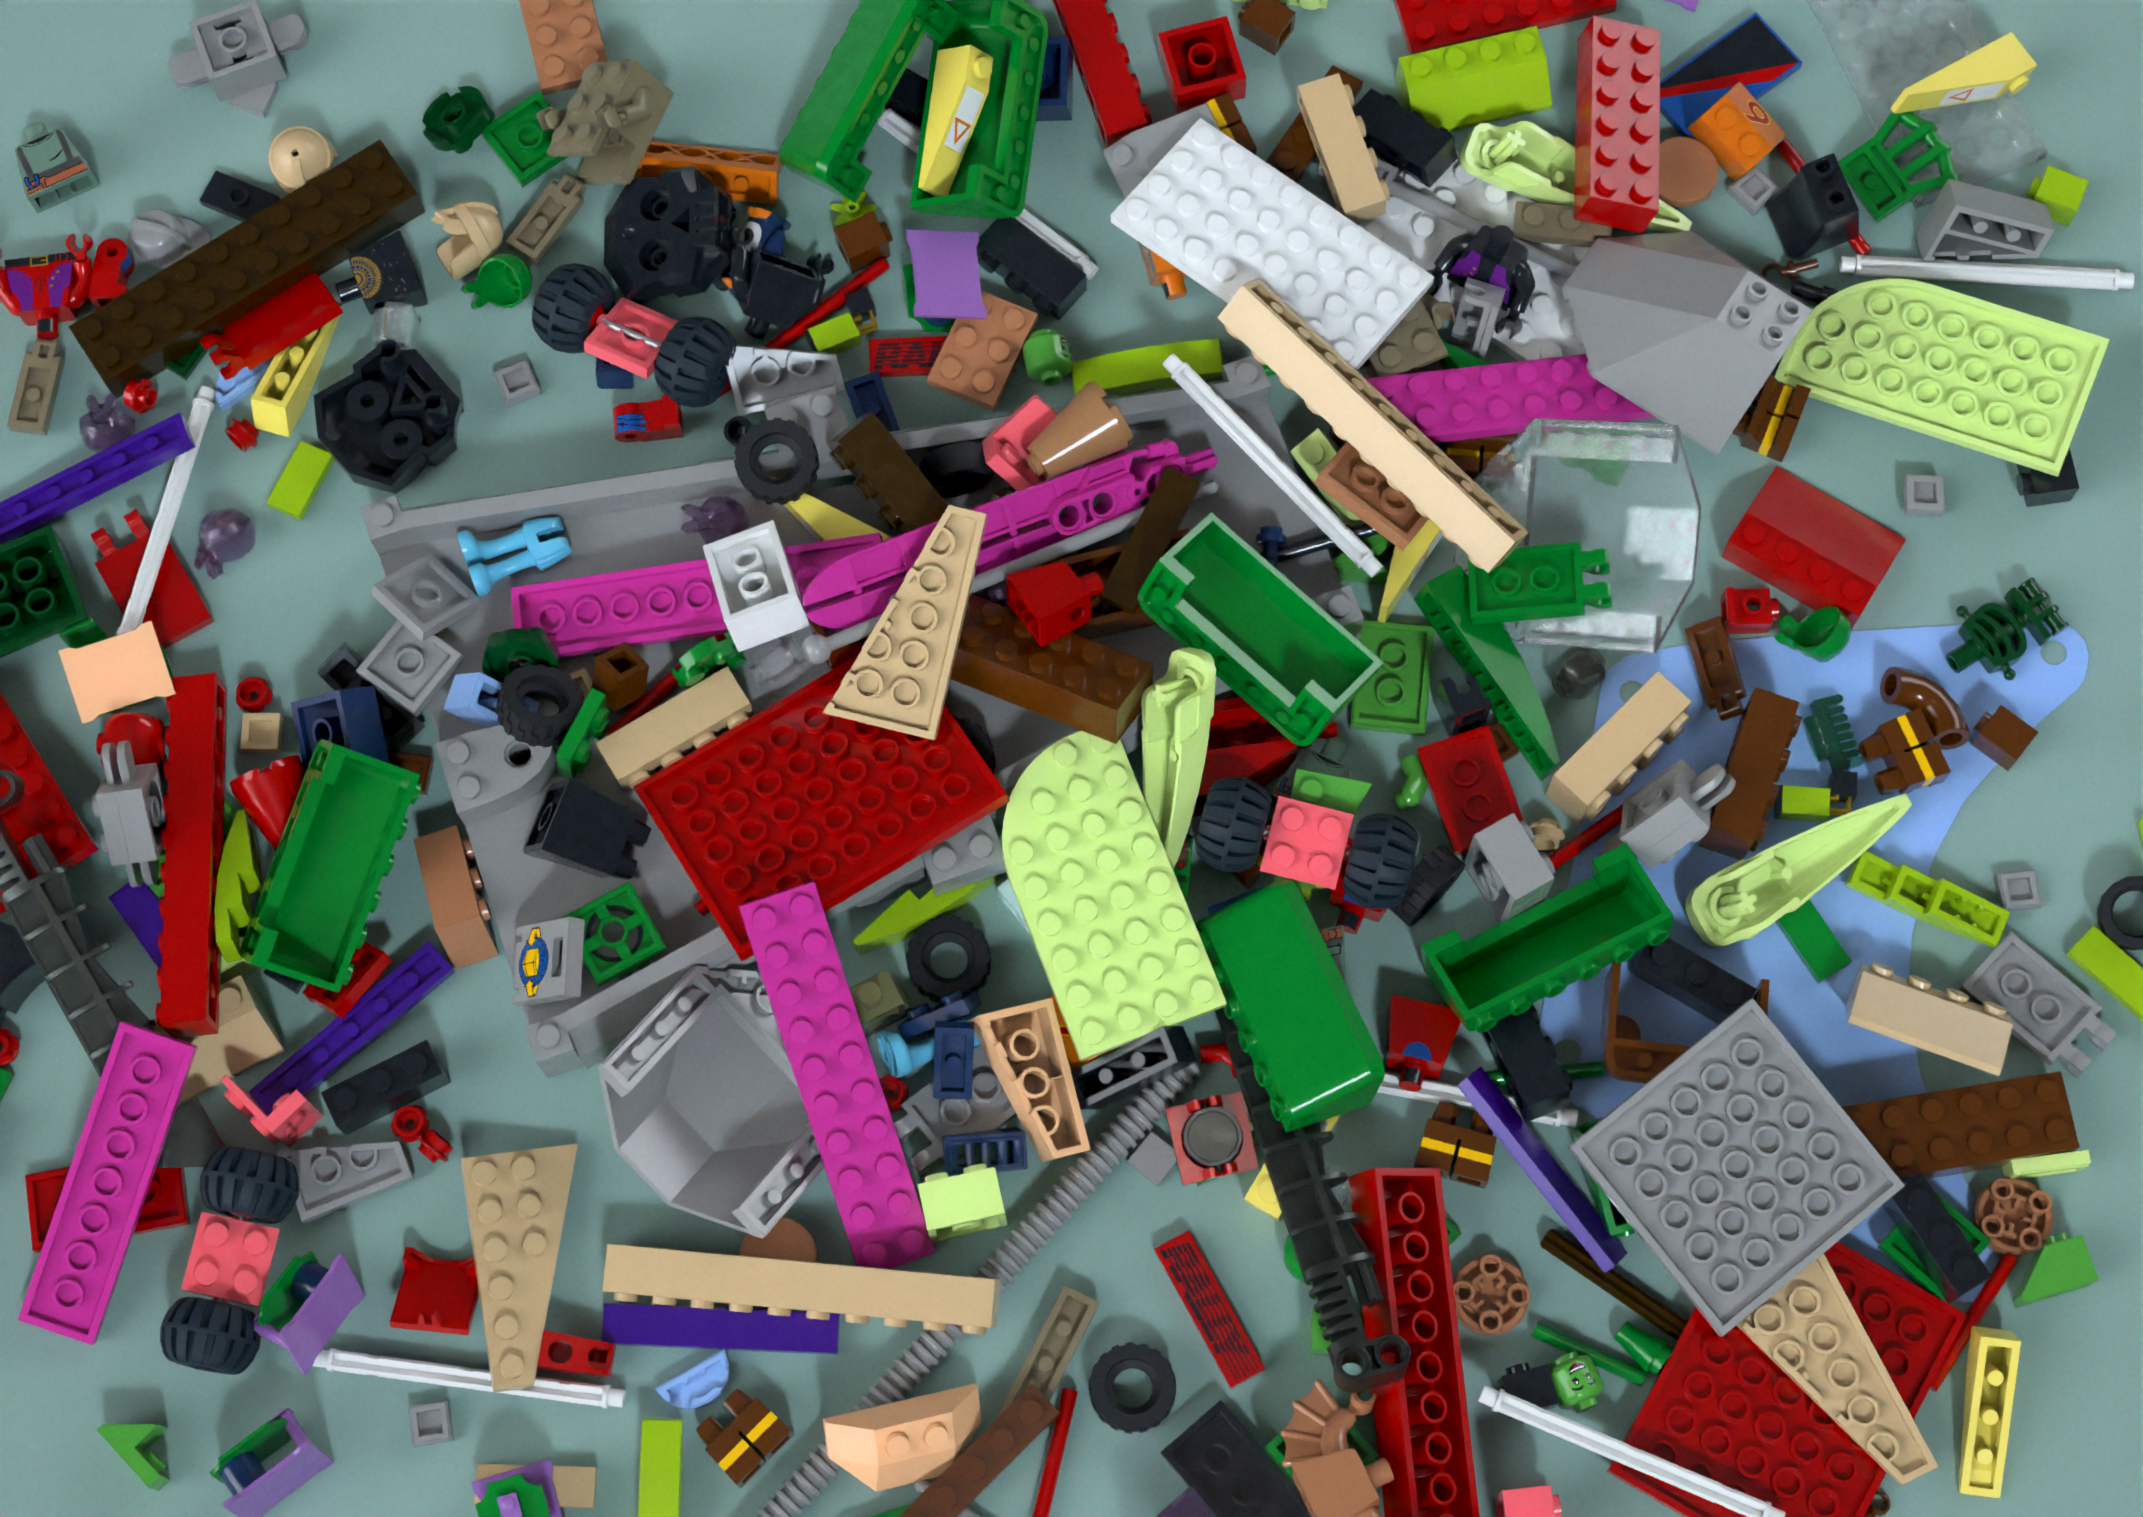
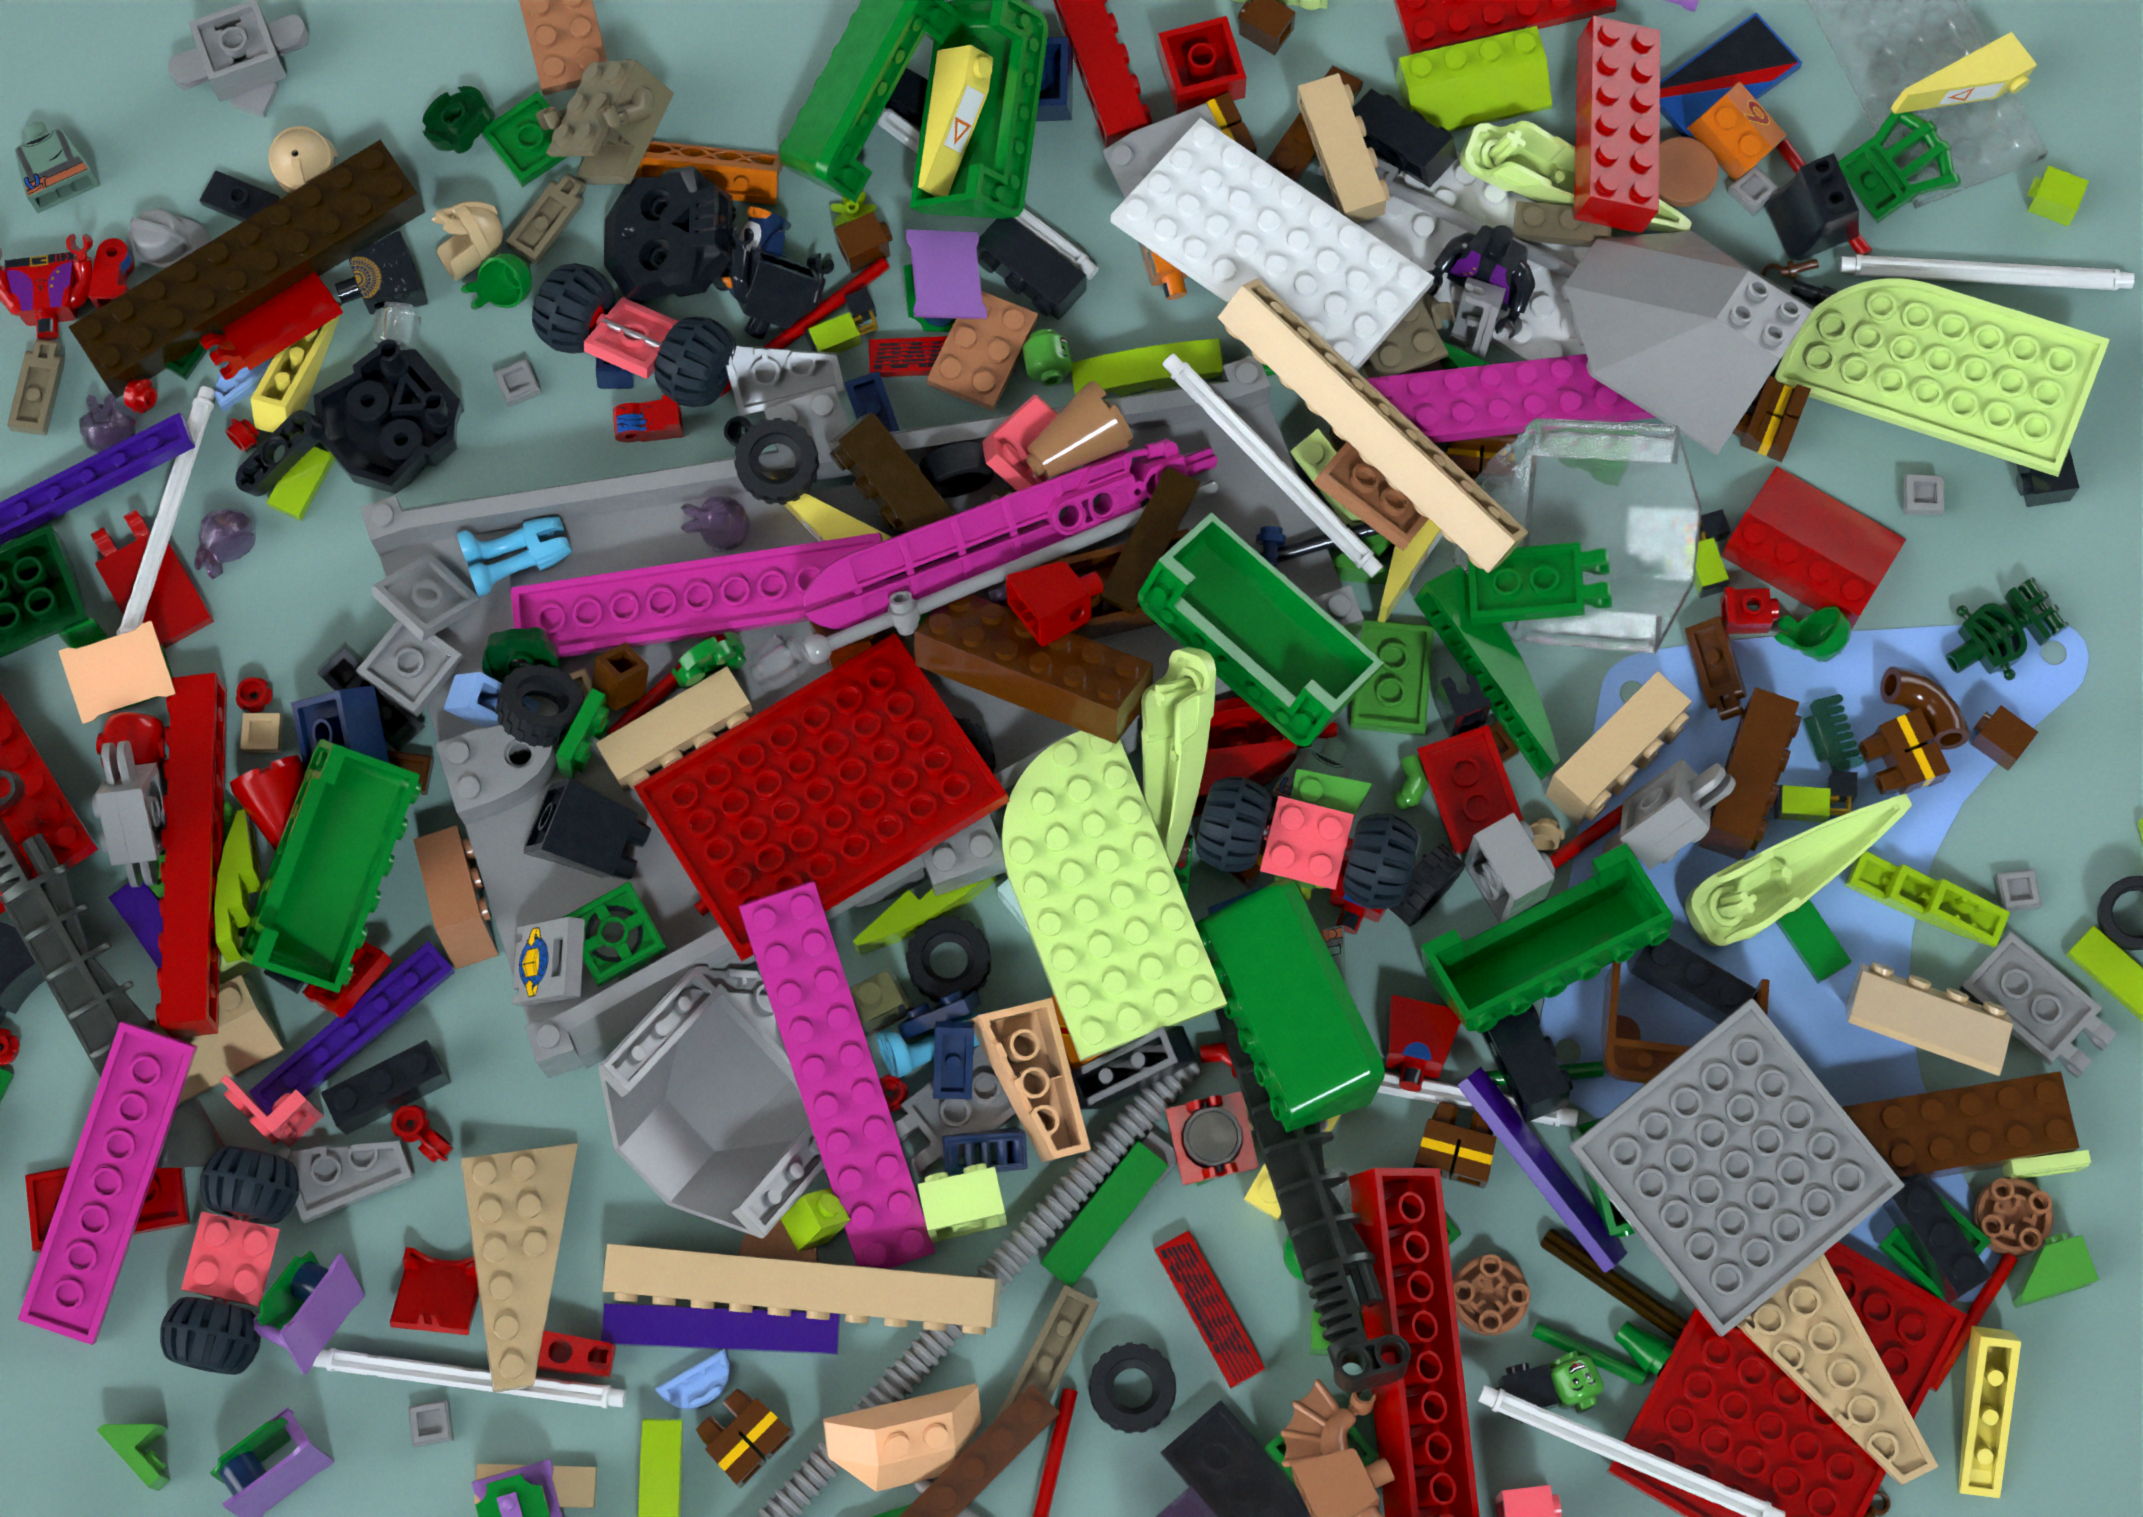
white slope [703,520,810,652] -> none
tan wing [823,505,988,740] -> none
clear smoke head [1550,644,1606,700] -> none
light grey wedge [1915,179,2055,261] -> none
none -> black beam [235,410,324,497]
none -> lime brick [781,1187,850,1252]
none -> green tile [1040,1141,1169,1288]
none -> piece [1684,509,1731,598]

